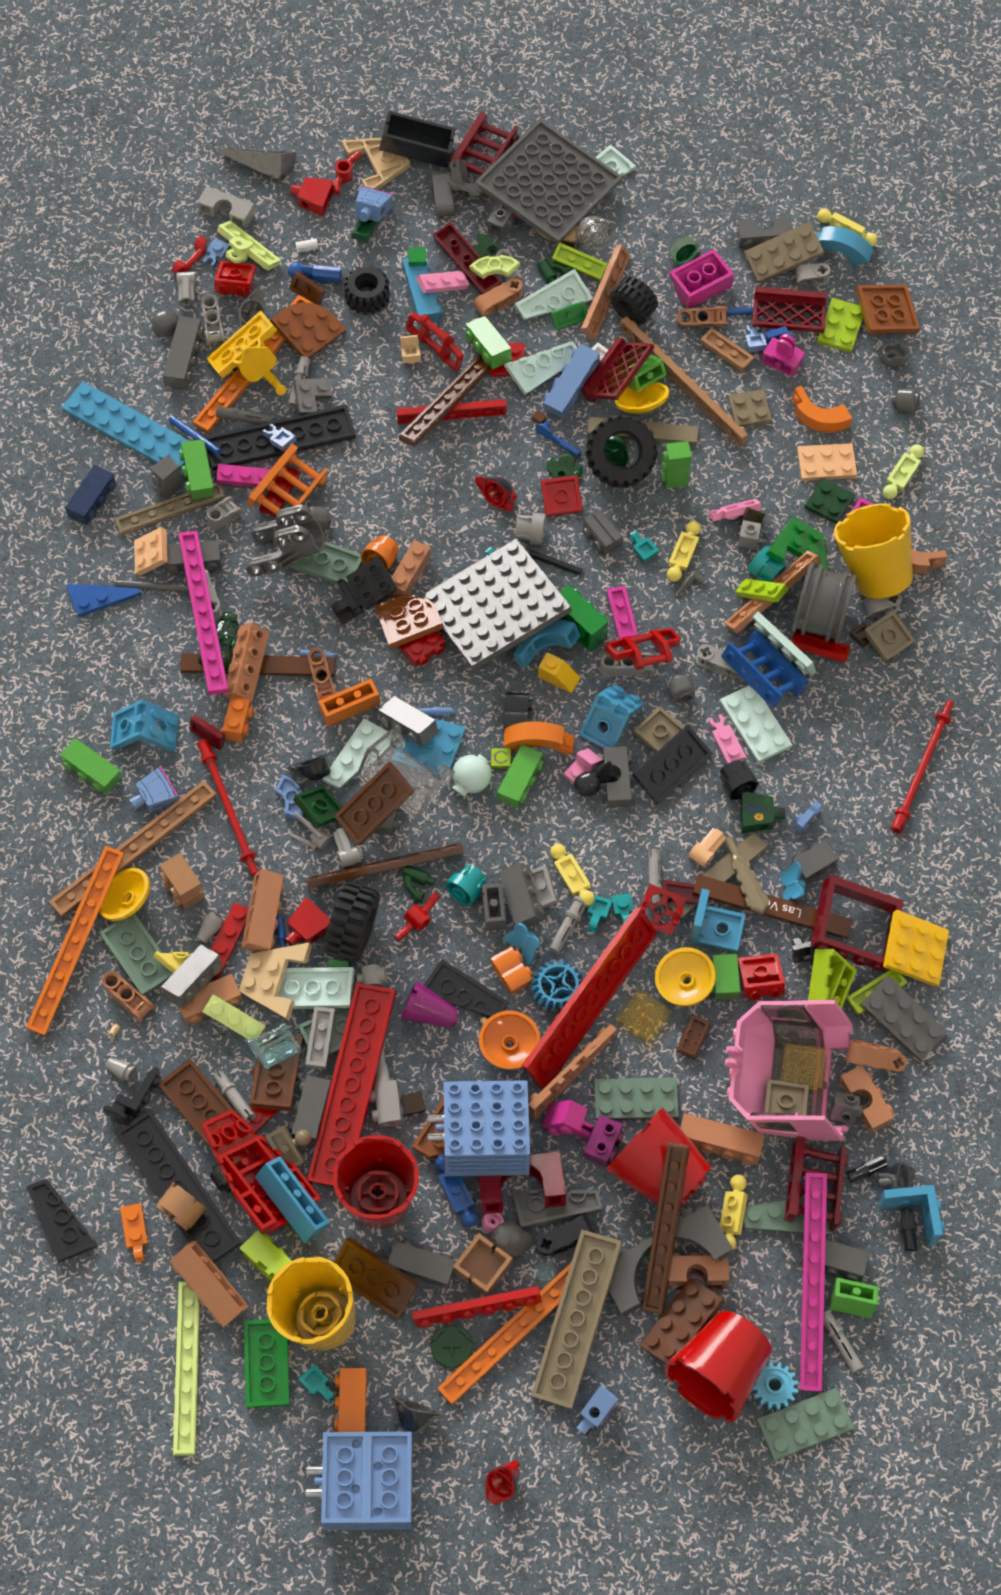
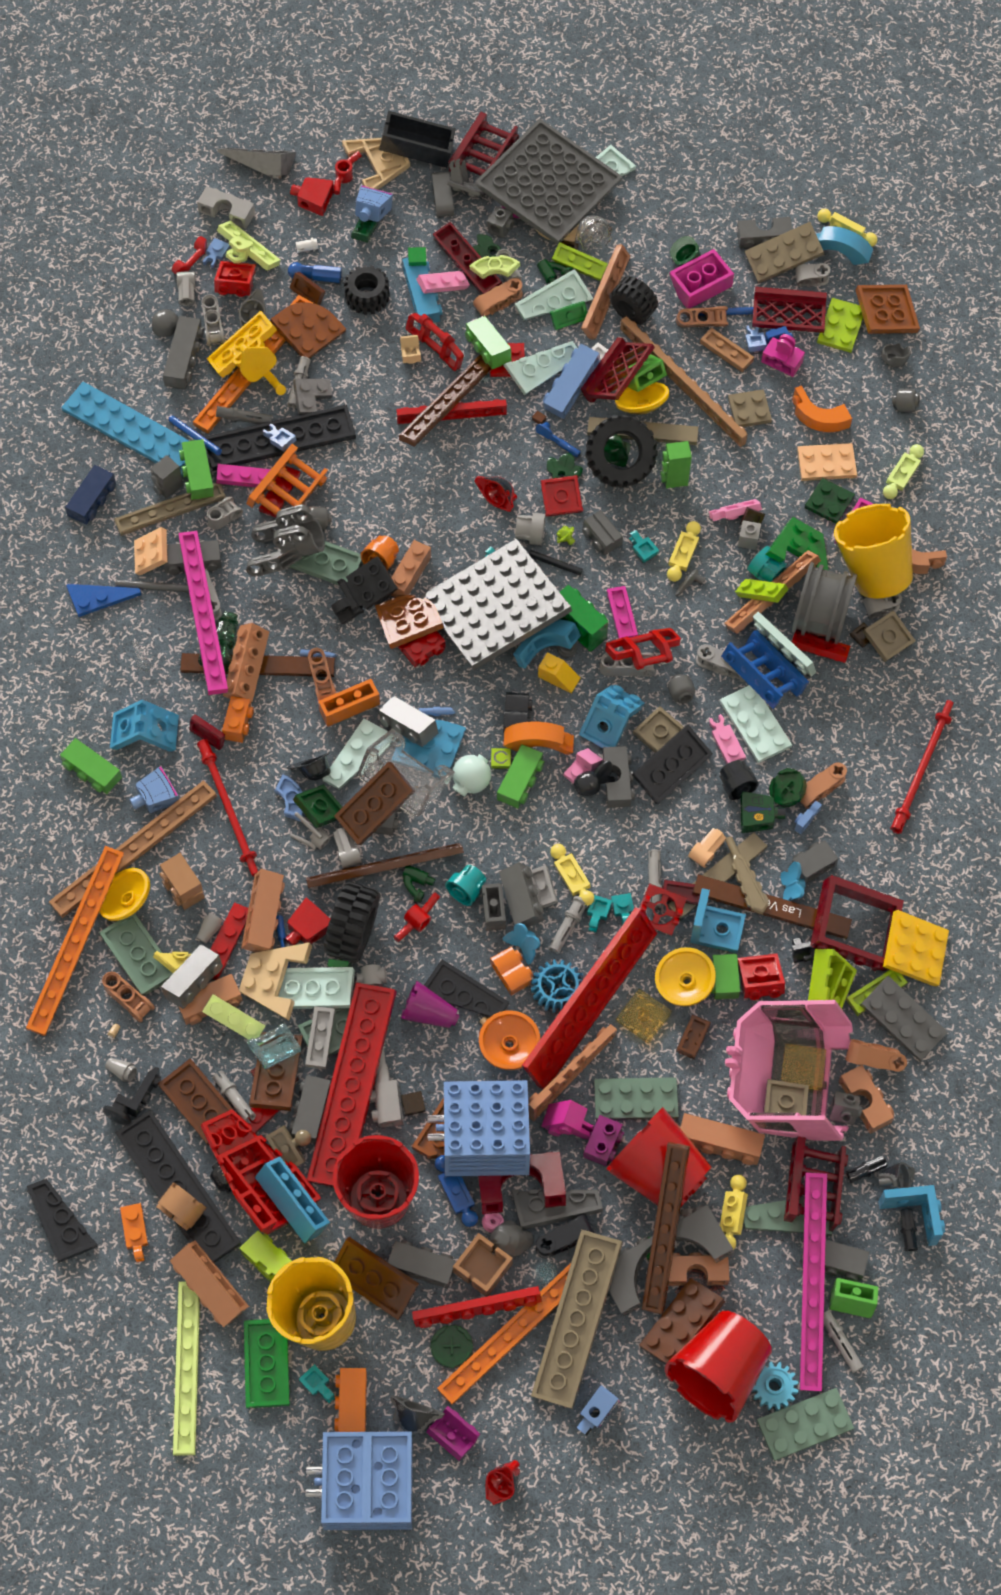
none -> magenta bracket [426,1406,480,1461]
none -> lime plant [557,526,575,545]
none -> dark green tile [769,768,807,807]
none -> nougat piece [800,762,847,809]

